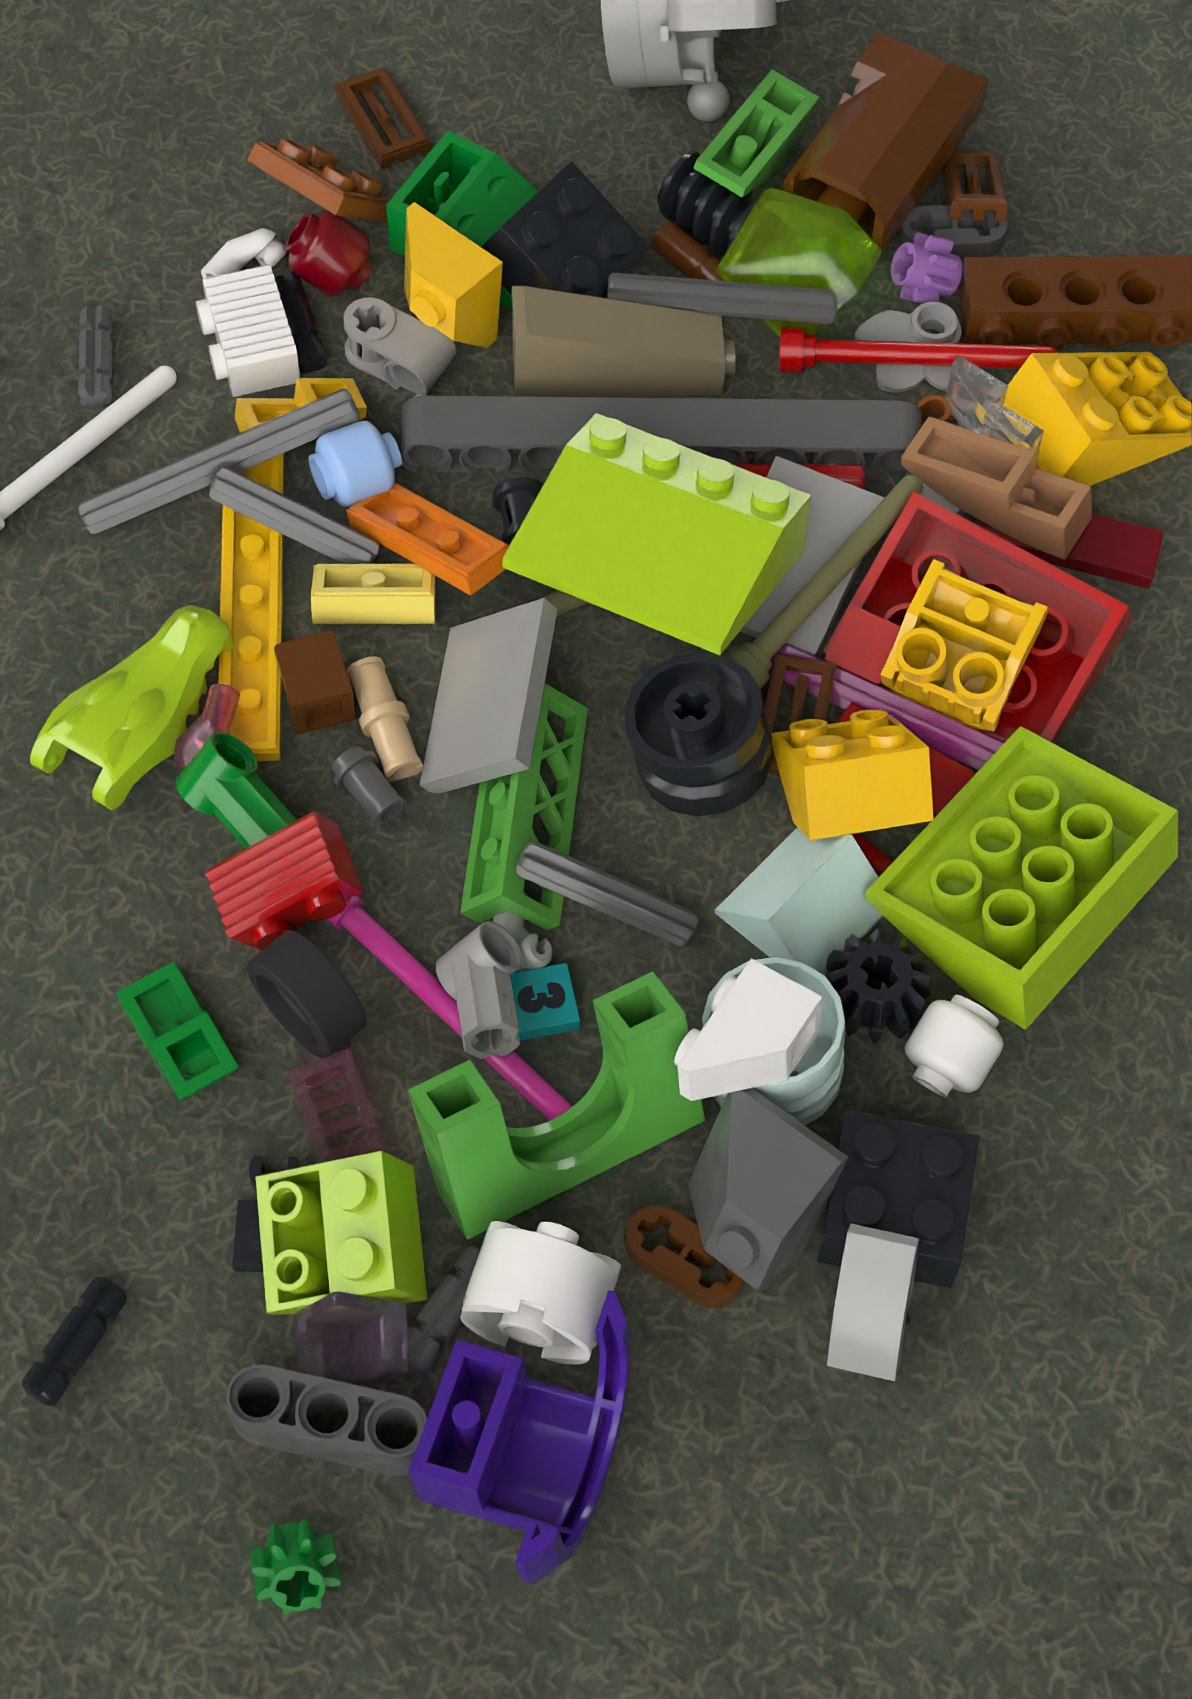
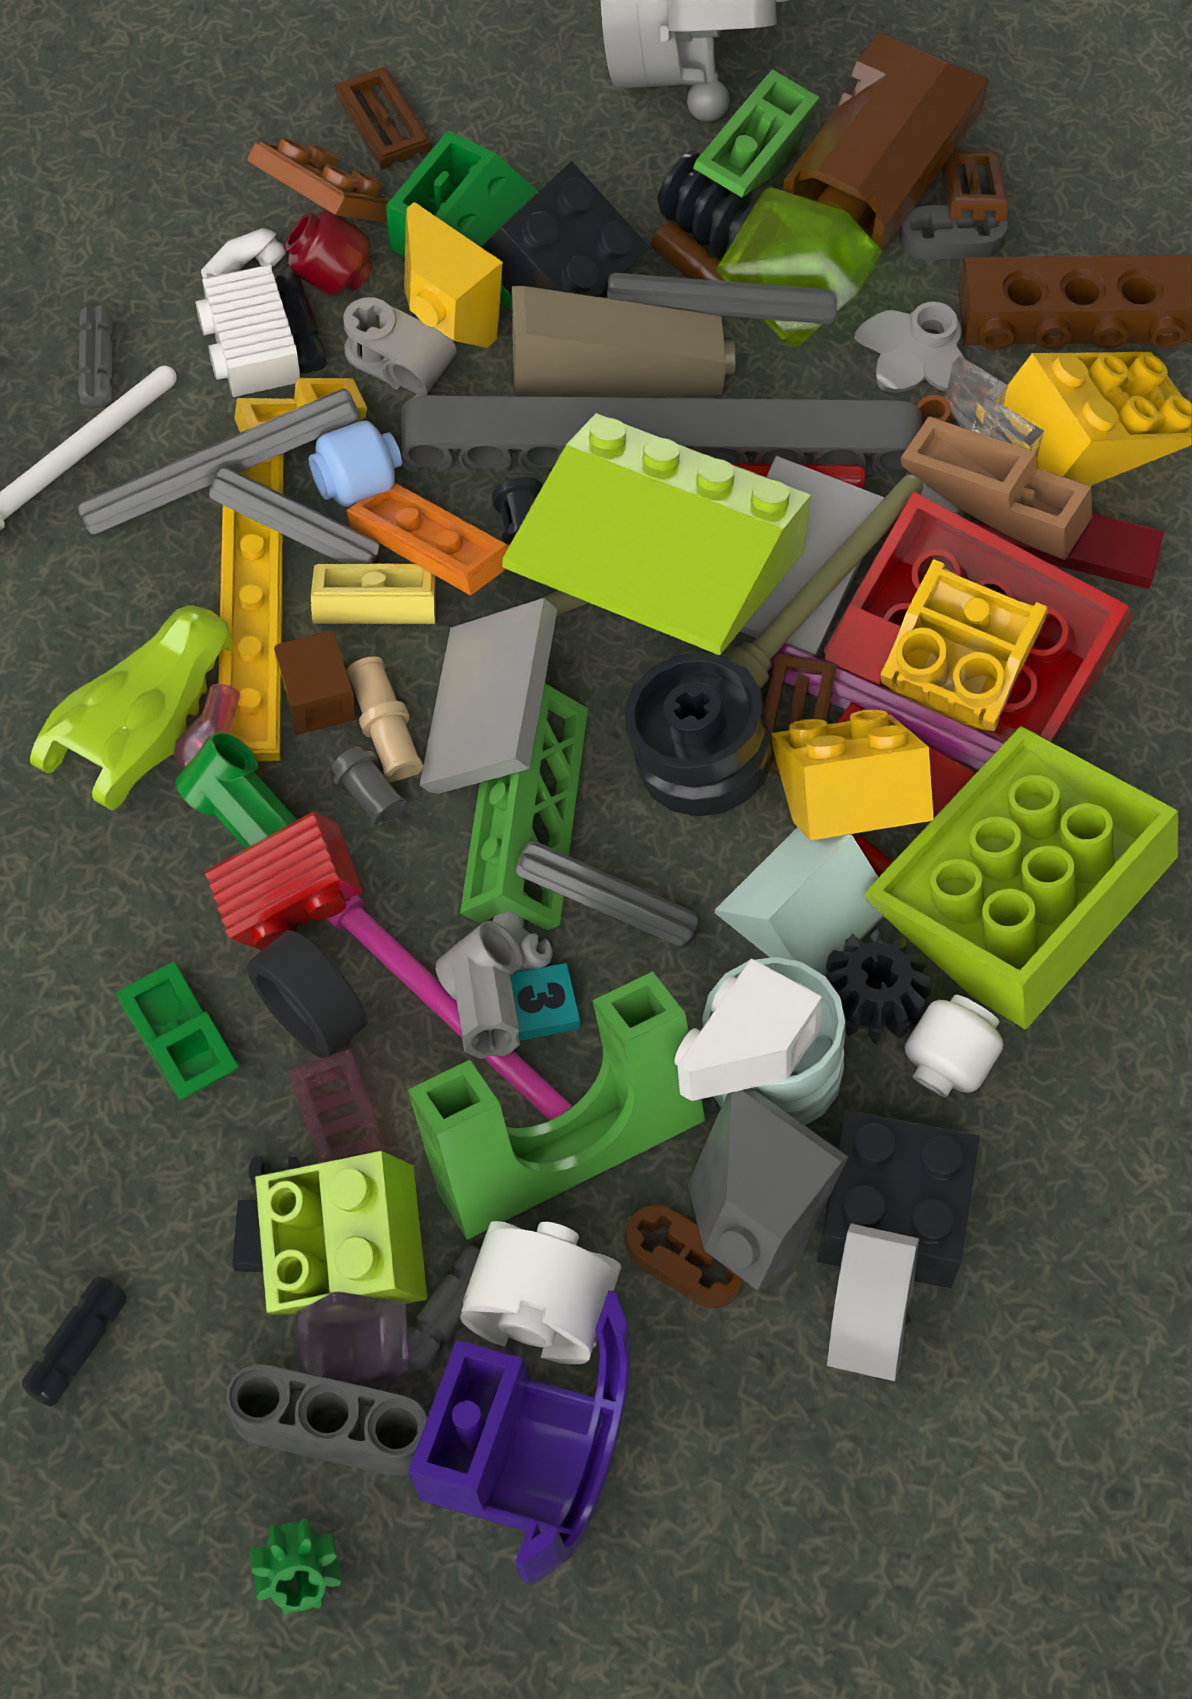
red piece [779,326,1058,374] -> none
medium lavender gear [891,233,962,304] -> none

